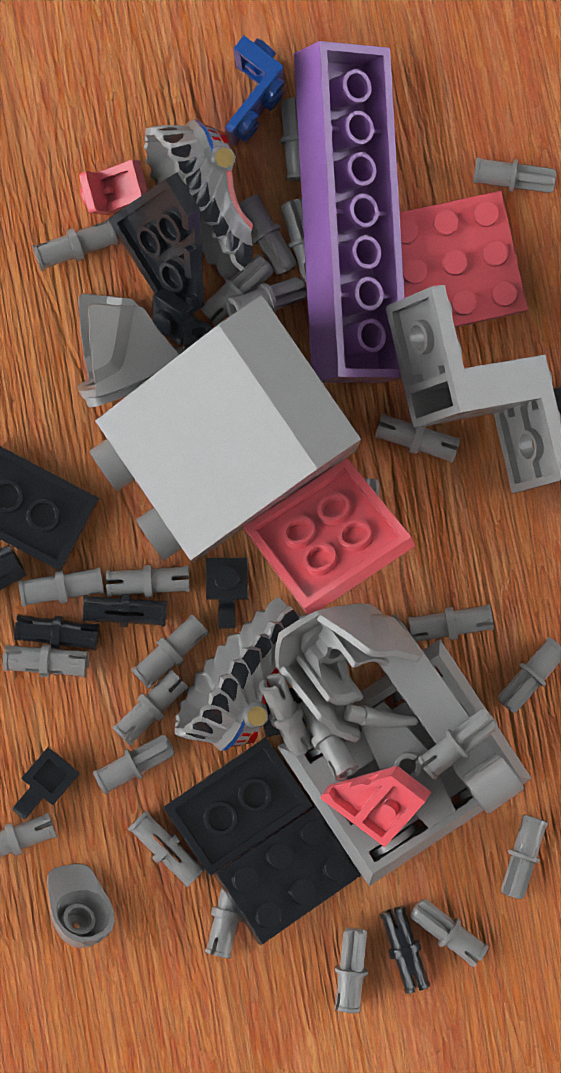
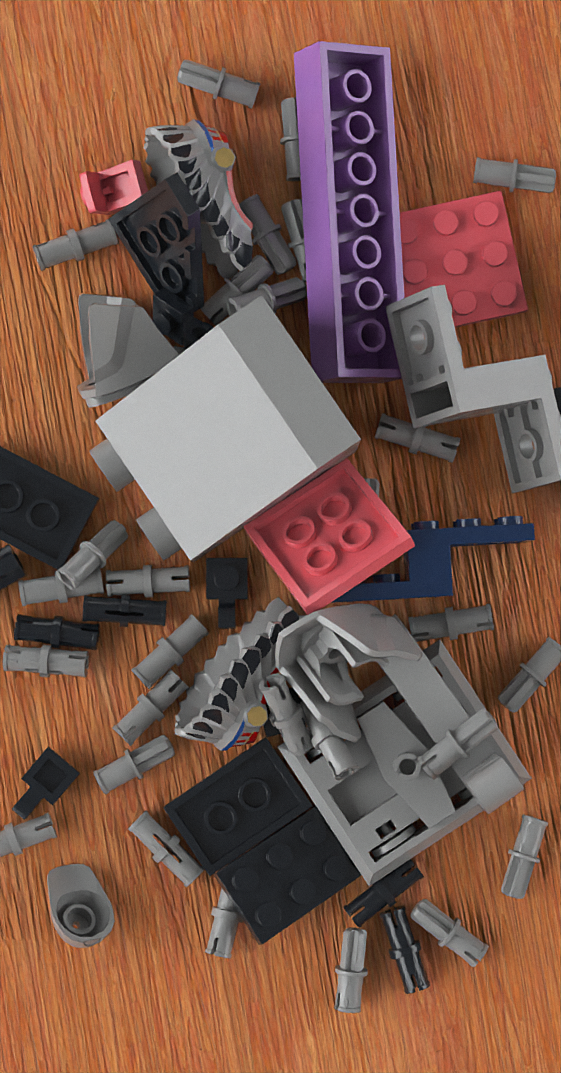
blue bracket [225,35,286,147] -> none
coral wing [320,766,431,847] -> none
light grey helmet [344,704,419,727] -> none
none -> light grey axle [56,520,128,590]
none -> light grey axle [177,60,260,109]
none -> dark blue bracket [331,516,535,603]
none -> black pin [343,859,424,928]

